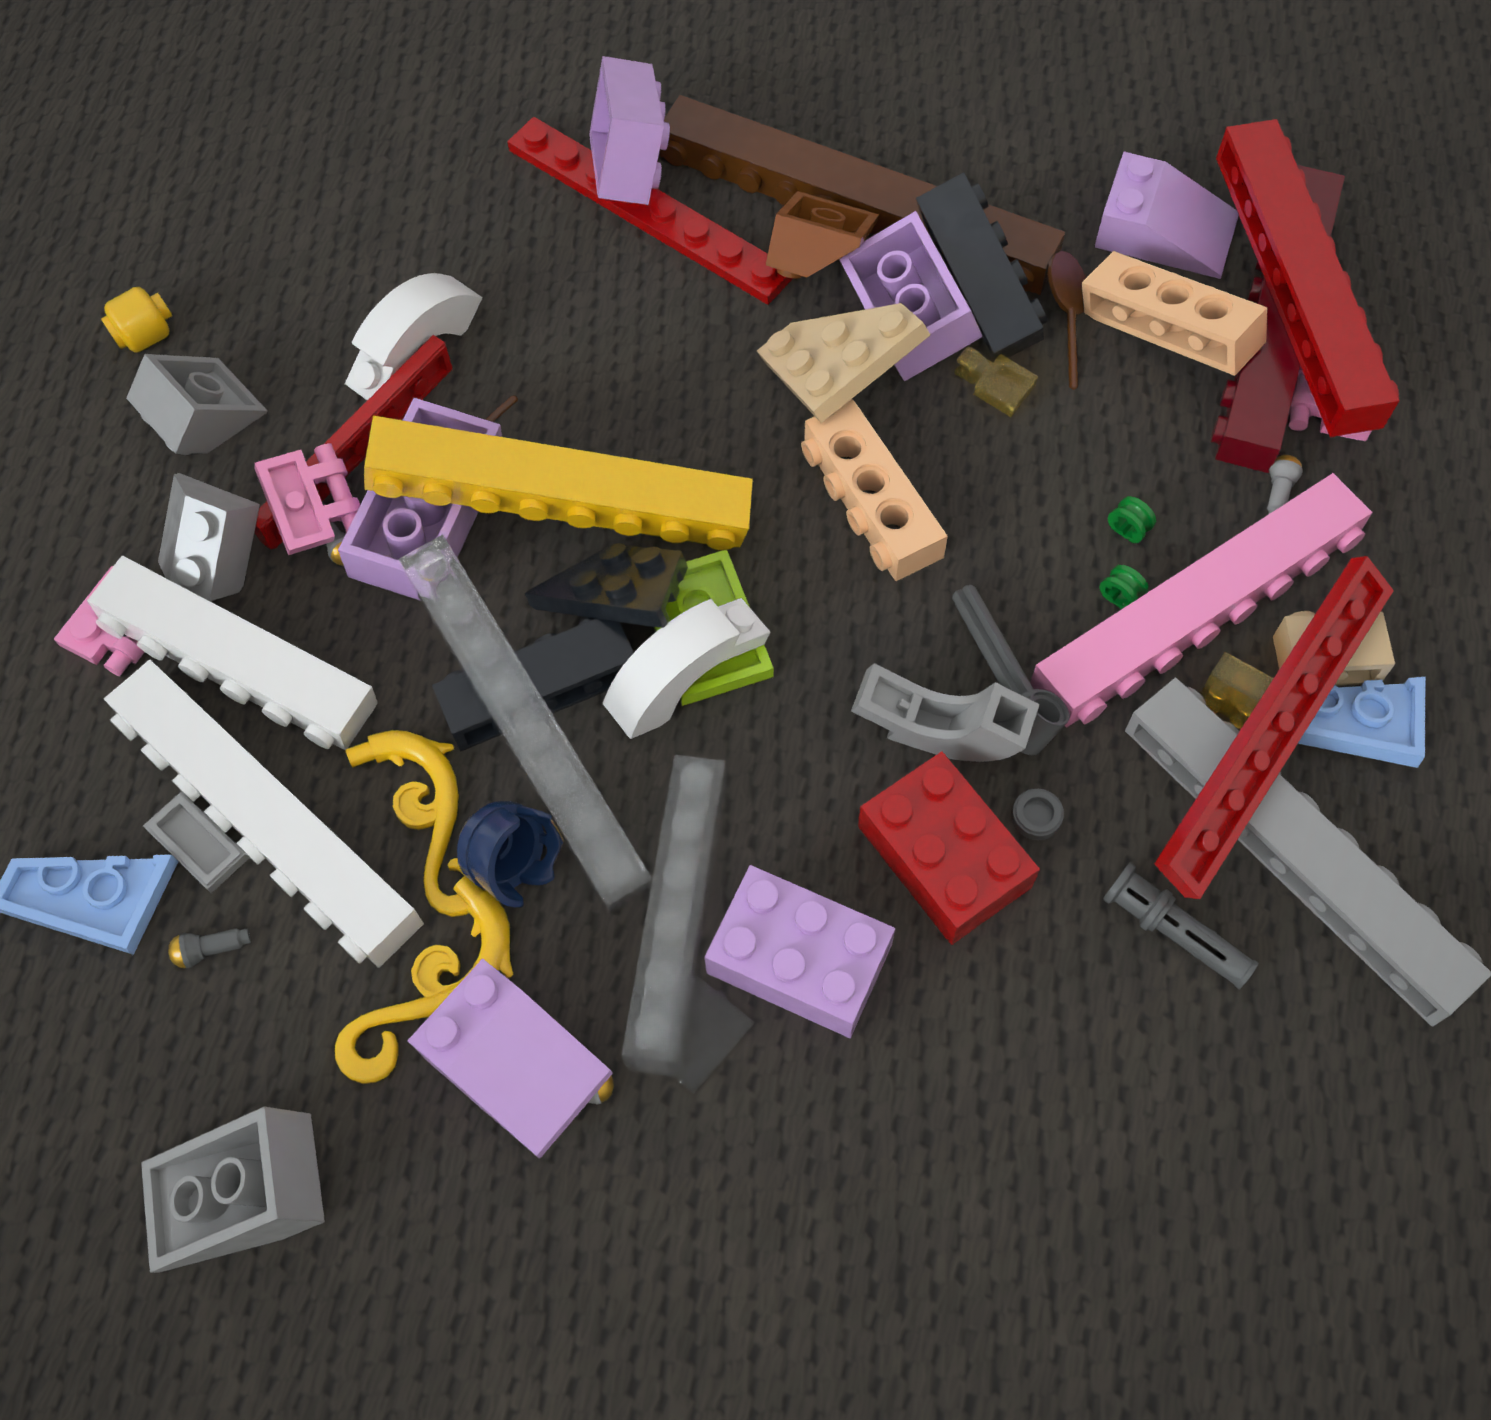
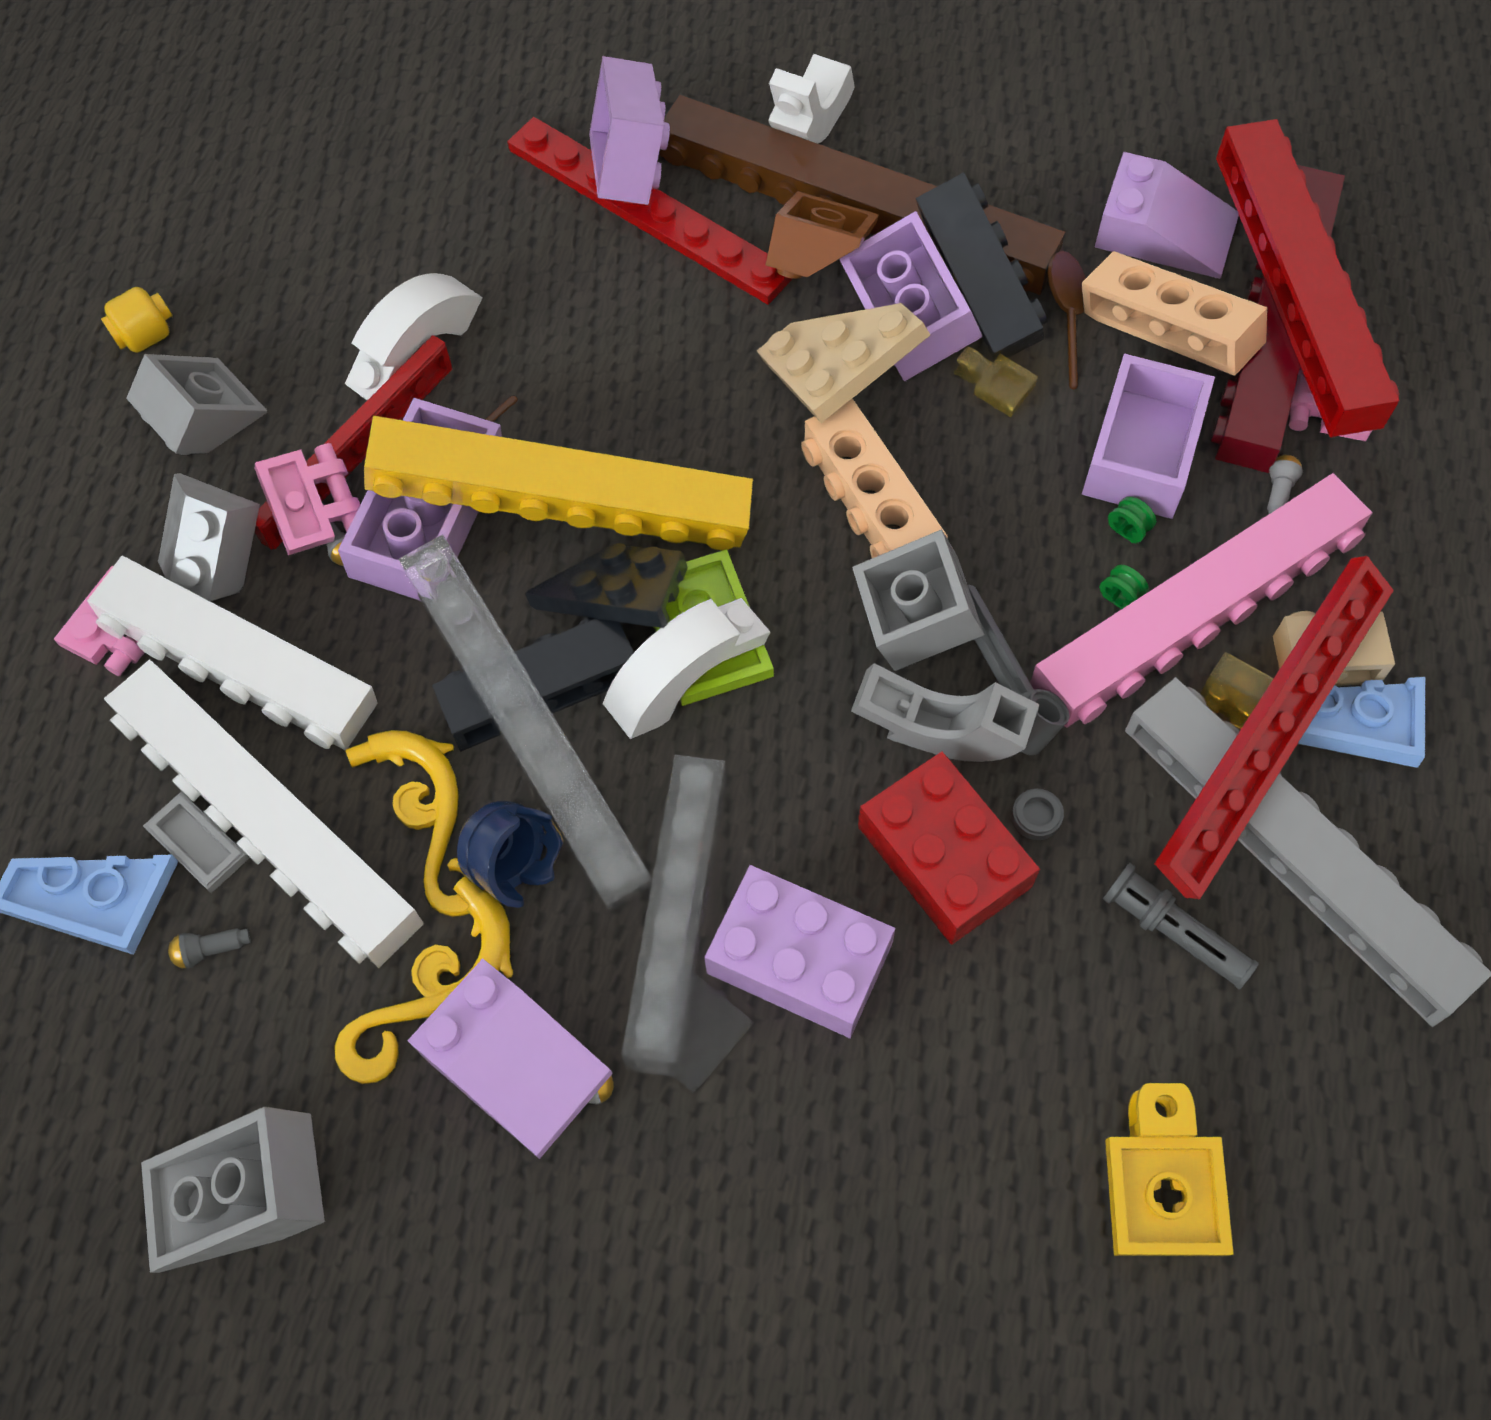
none -> white arch [768,54,855,144]
none -> light grey brick [852,529,985,671]
none -> lavender piece [1082,354,1215,519]
none -> yellow plate [1105,1083,1234,1256]

